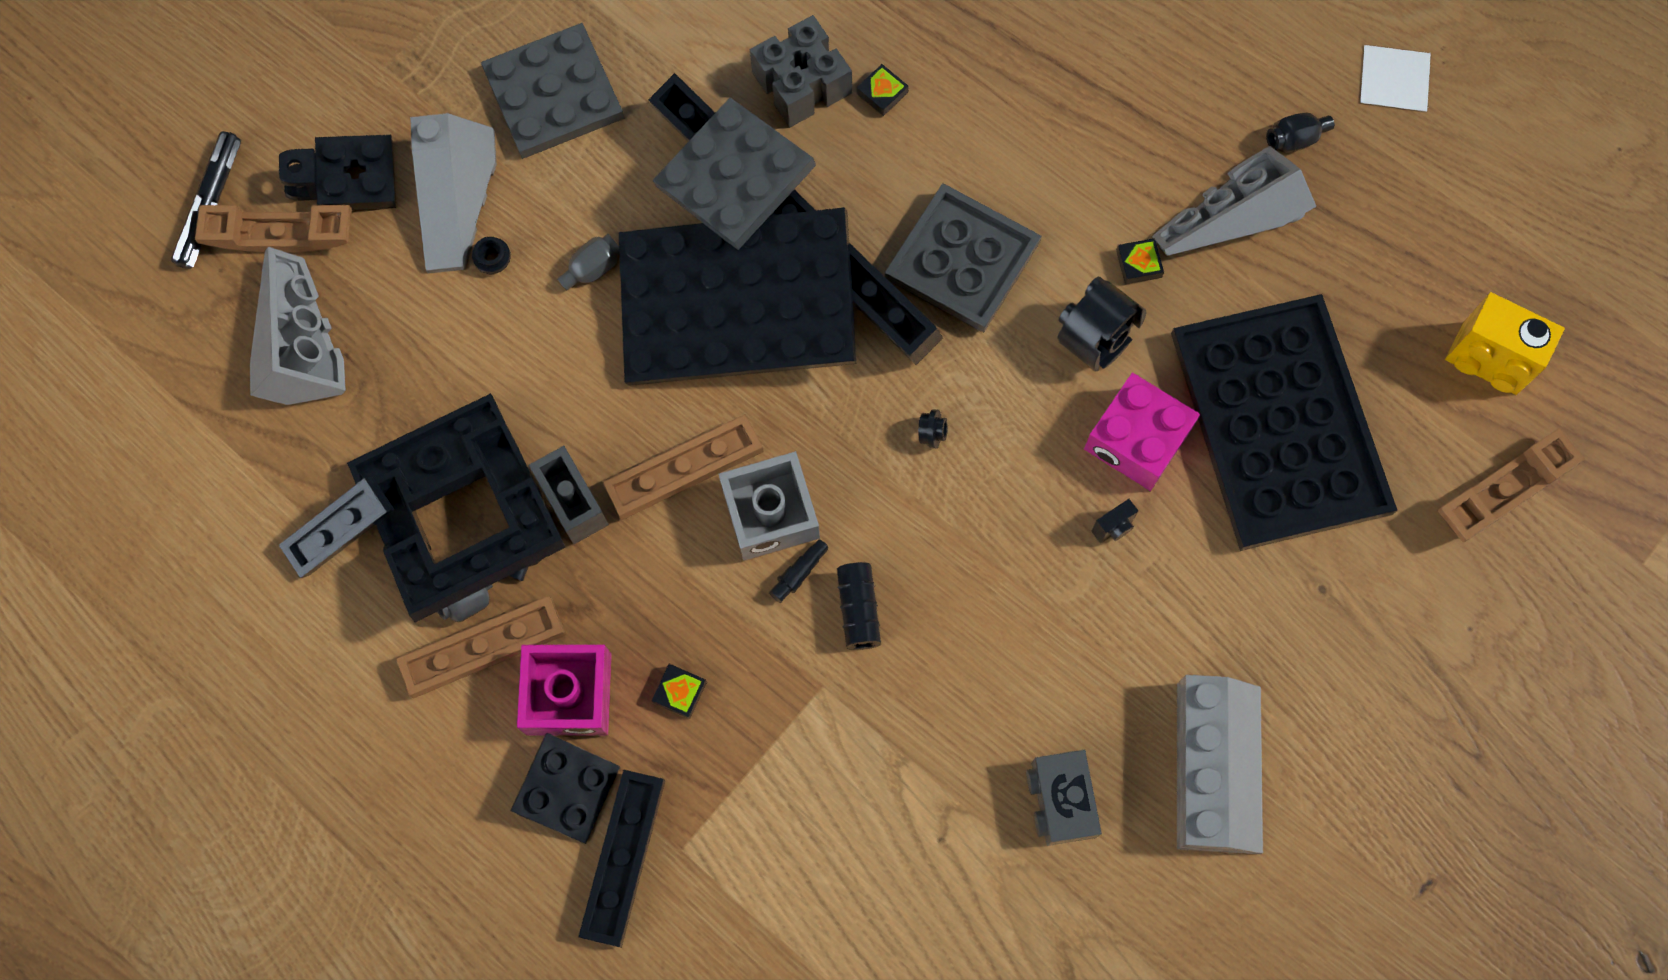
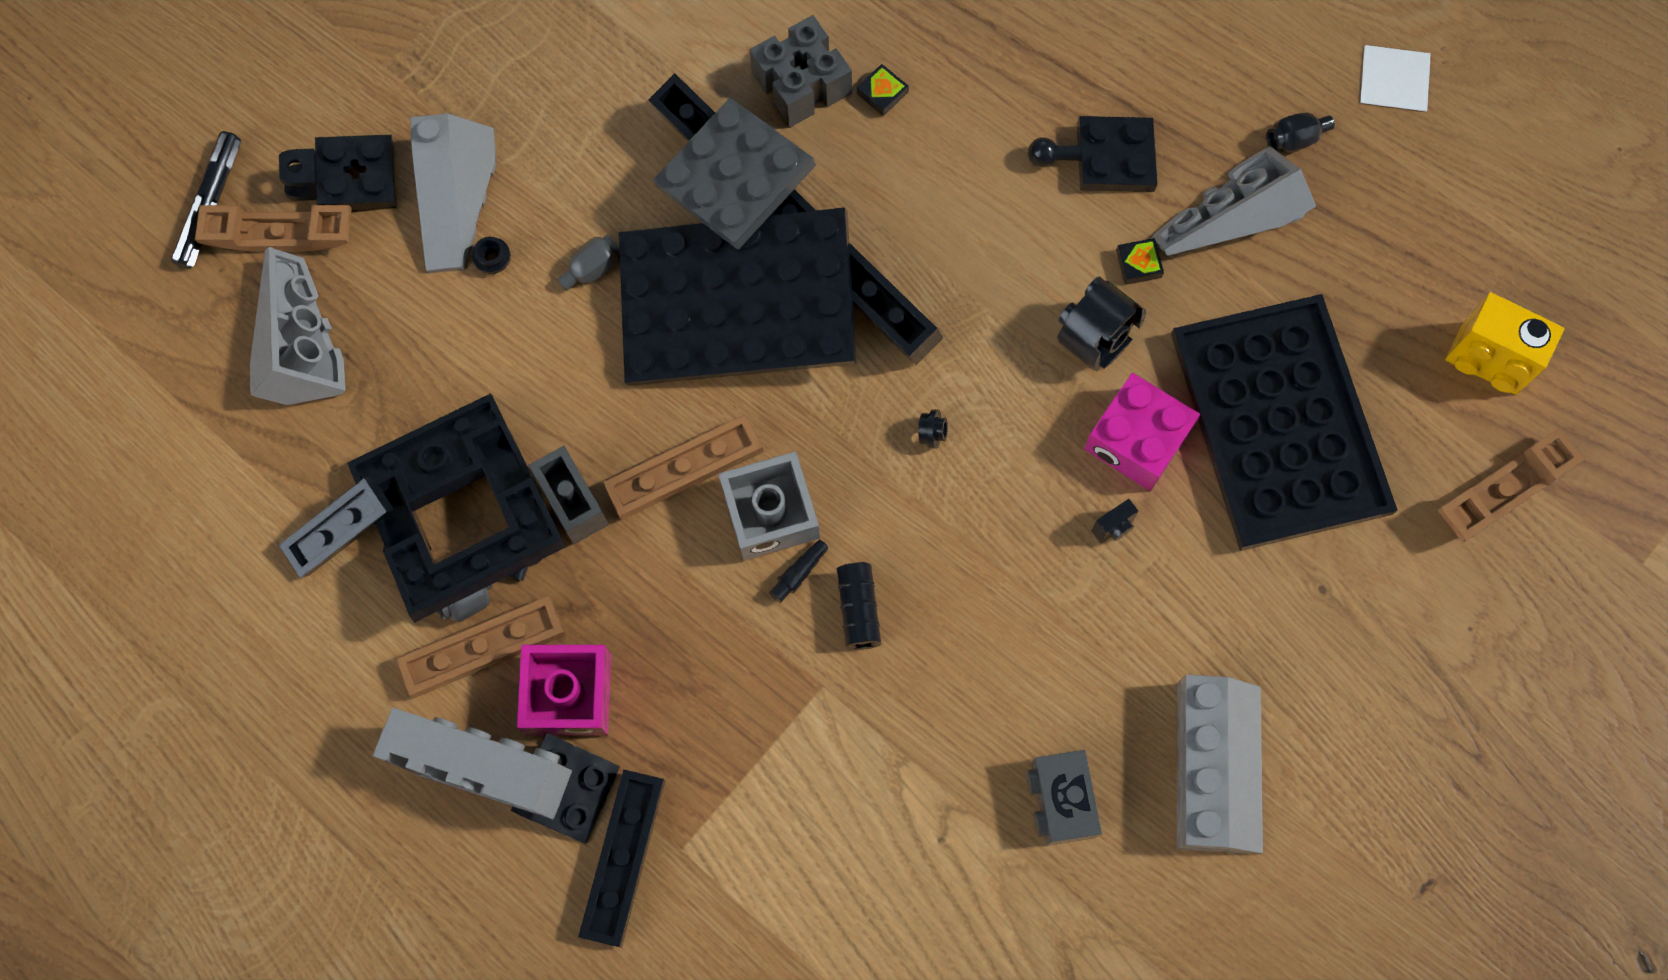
dark grey plate [481,23,625,159] -> none
tile [652,664,707,719] -> none
dark grey plate [885,183,1042,333] -> none
none -> light grey wedge [373,707,572,820]
none -> black plate [1028,116,1158,192]

